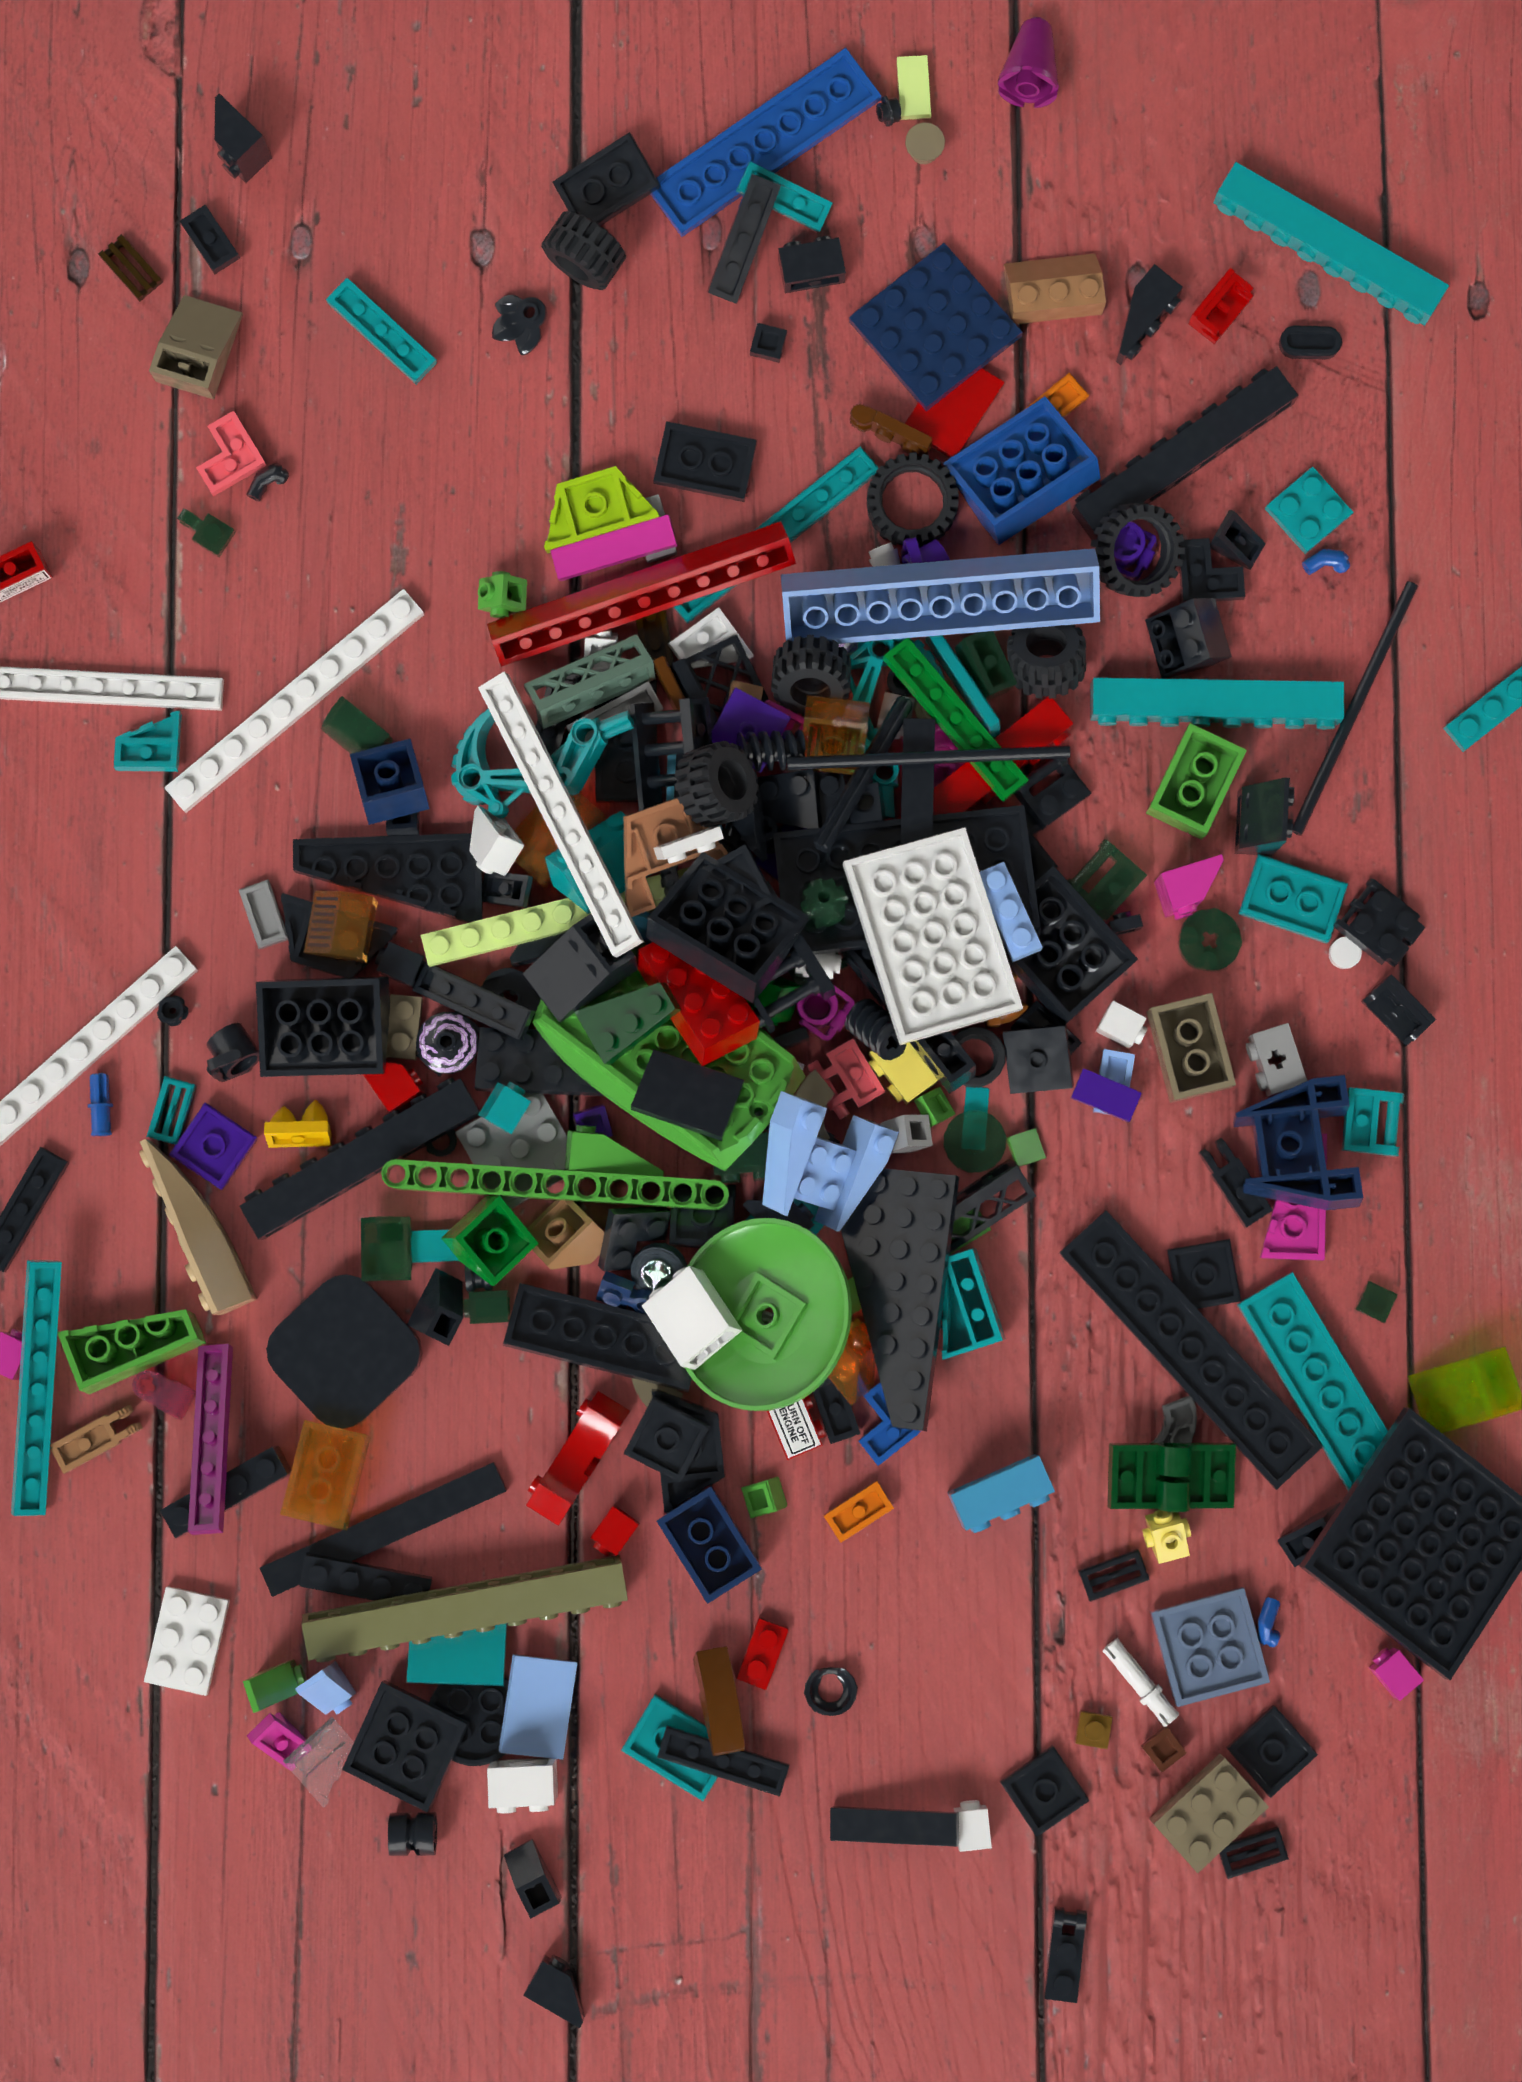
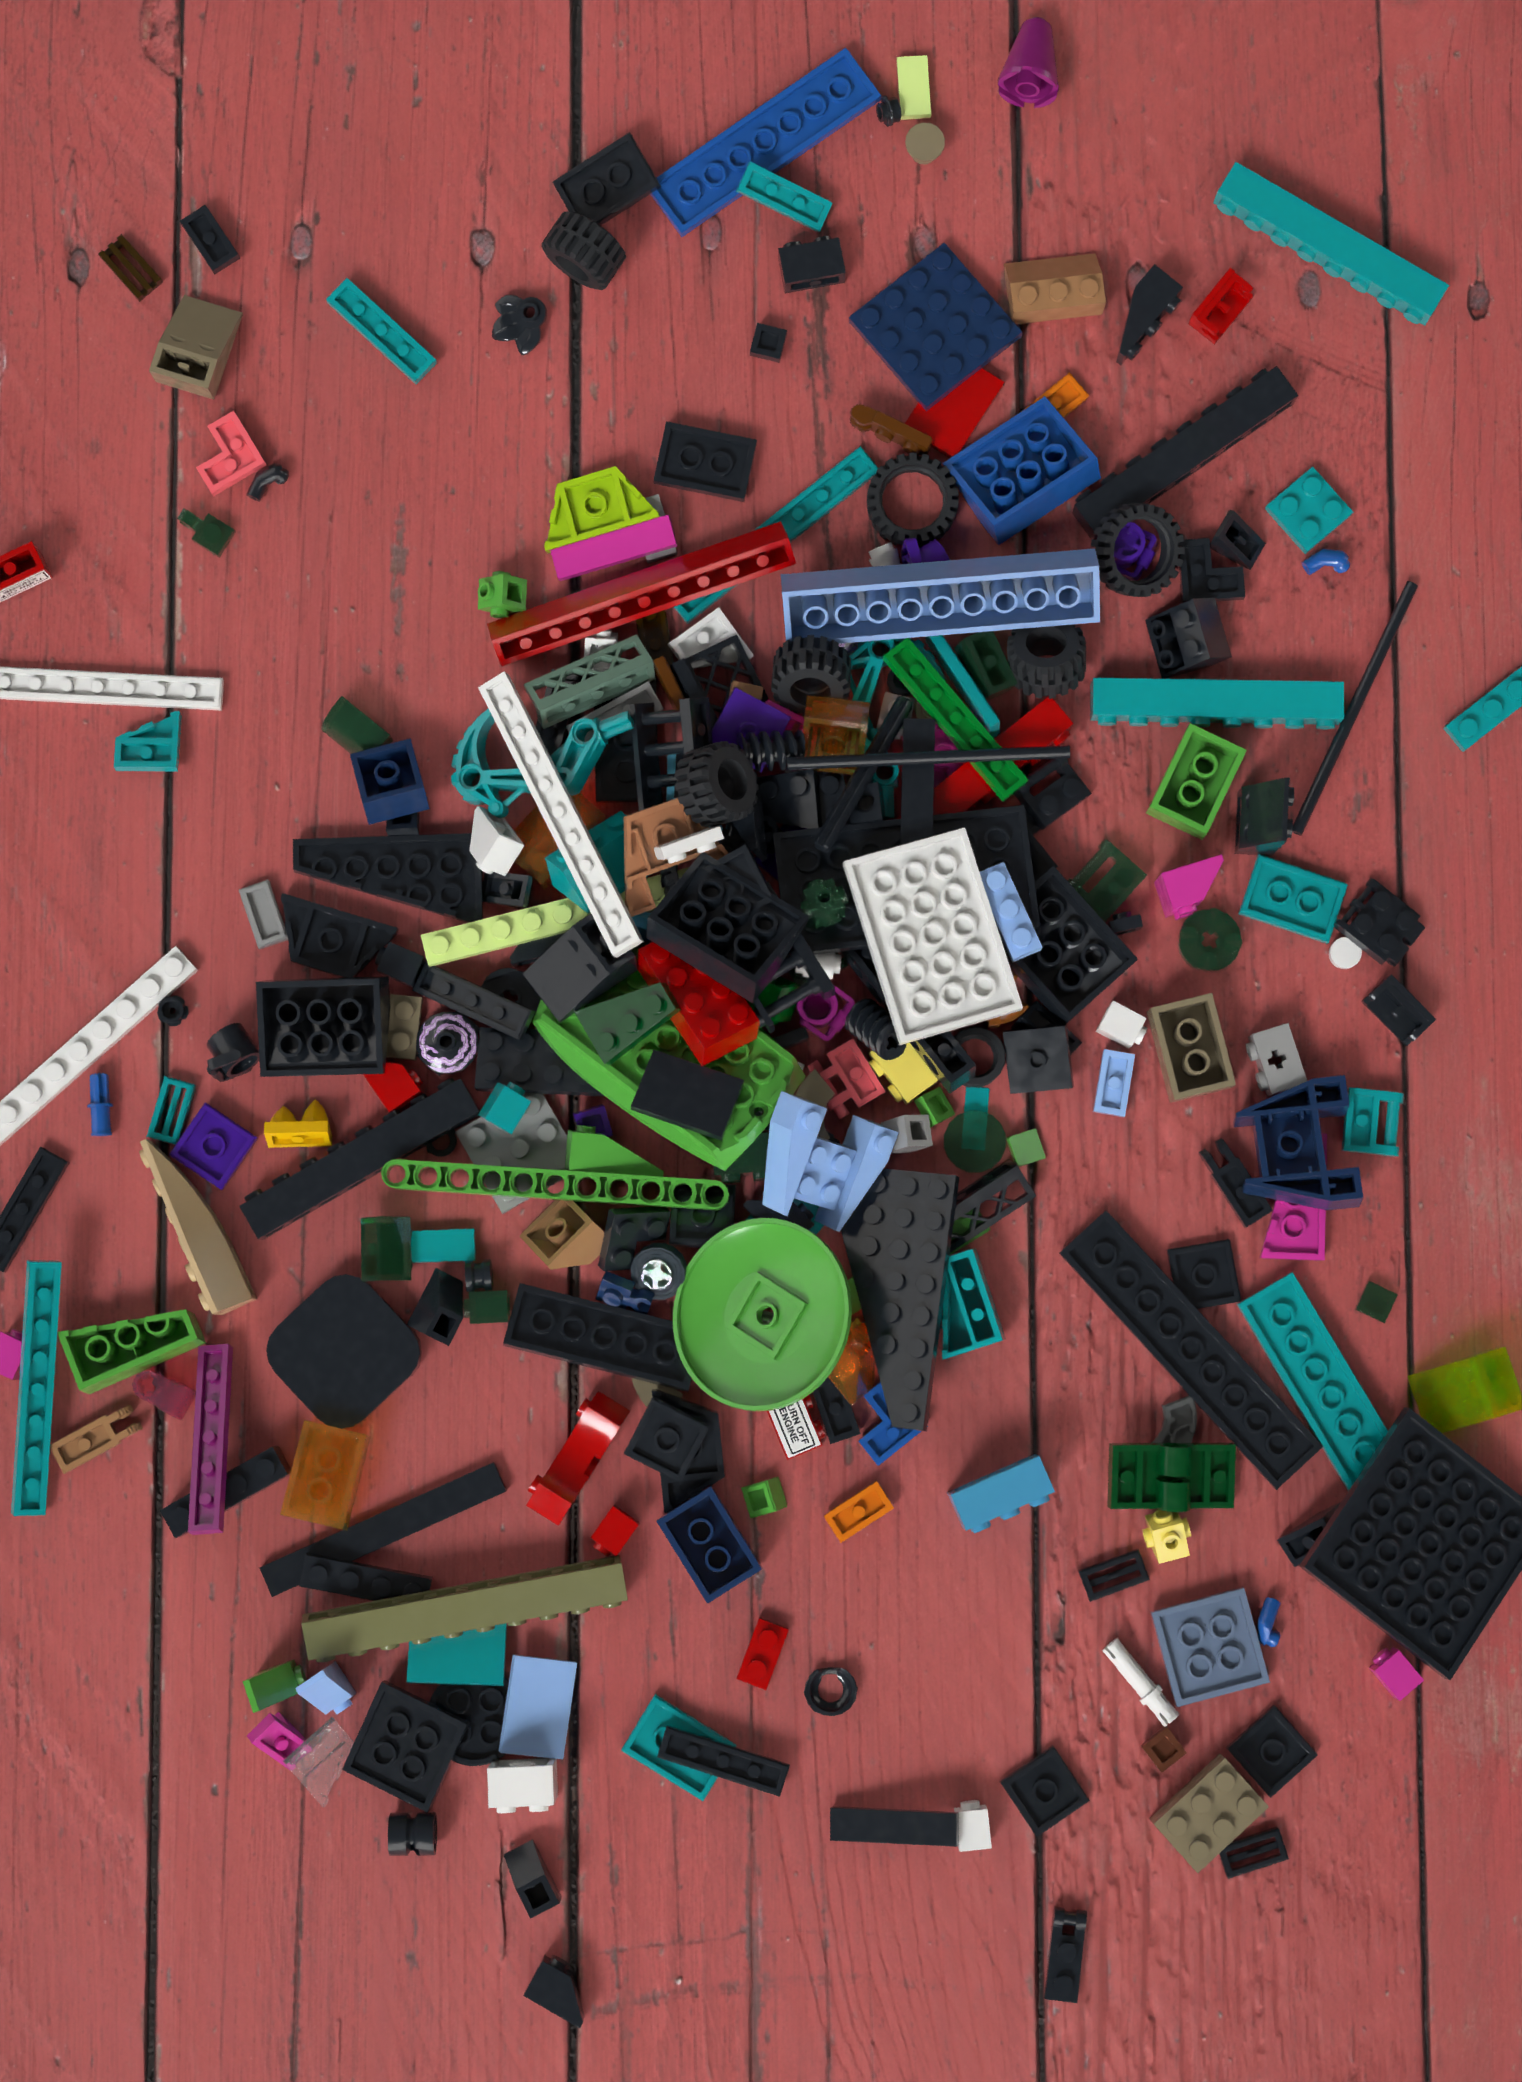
white plate [144,1586,230,1696] -> none
white plate [164,589,425,813] -> none
black slope [214,93,272,183] -> none
clear orange slope [304,891,378,963] -> none
green slope [441,1195,539,1286] -> none
white brick [642,1266,742,1370] -> none
reddish brown slope [693,1646,745,1756] -> none
black plate [707,173,781,304] -> none
dark purple tile [1070,1068,1142,1123] -> none
pearl gold plate [1075,1711,1113,1749] -> none
black tile [1279,326,1342,360] -> none

